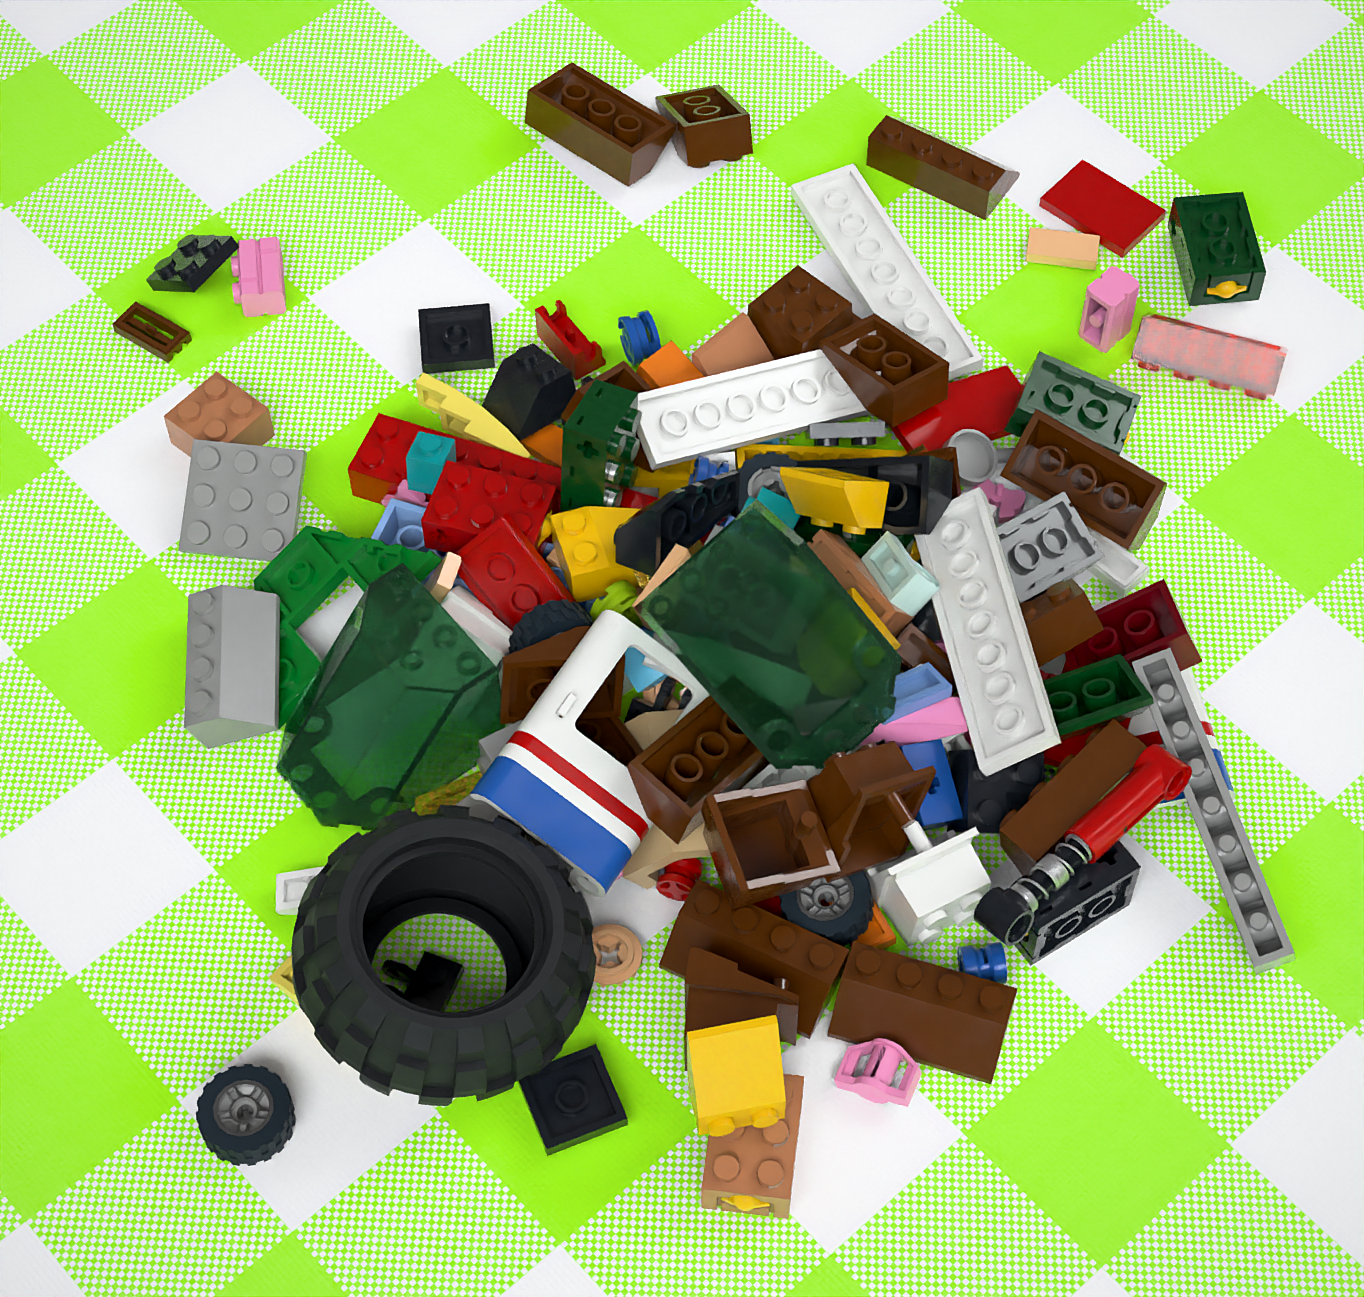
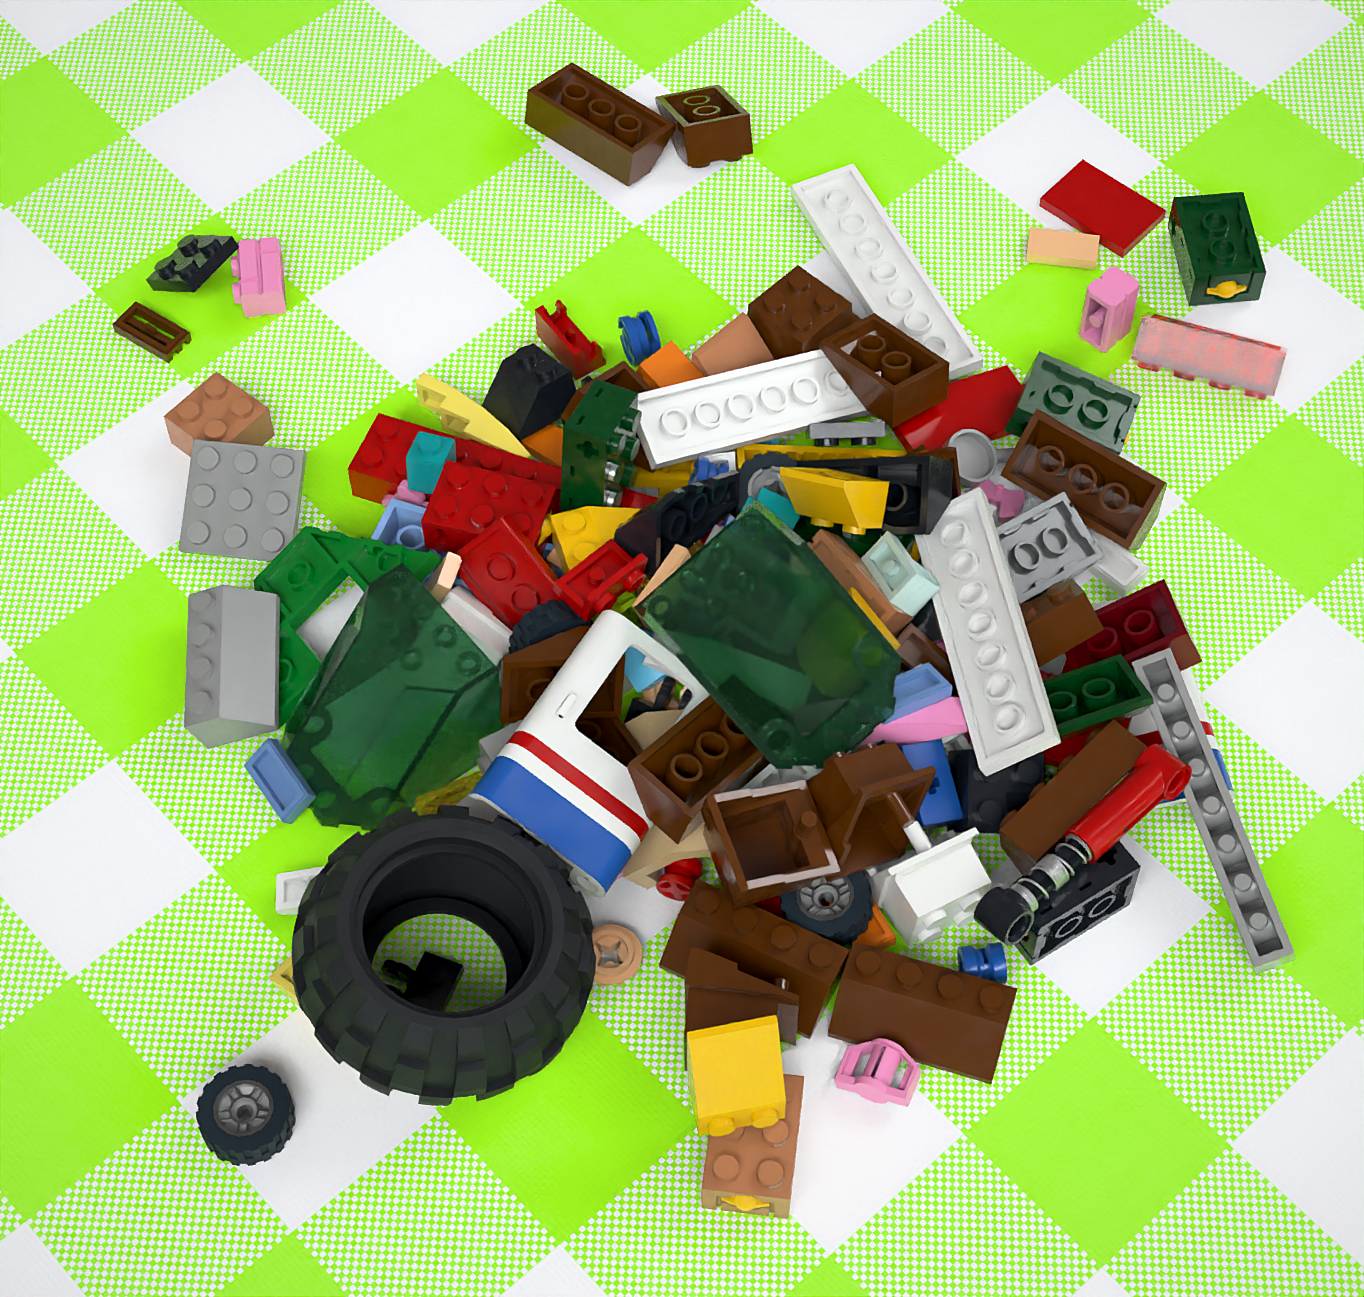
black plate [418,303,495,374] -> none
black plate [517,1044,628,1156] -> none
reddish brown slope [866,115,1020,221] -> none
none -> medium blue tile [244,738,317,824]
none -> red bracket [553,539,648,622]

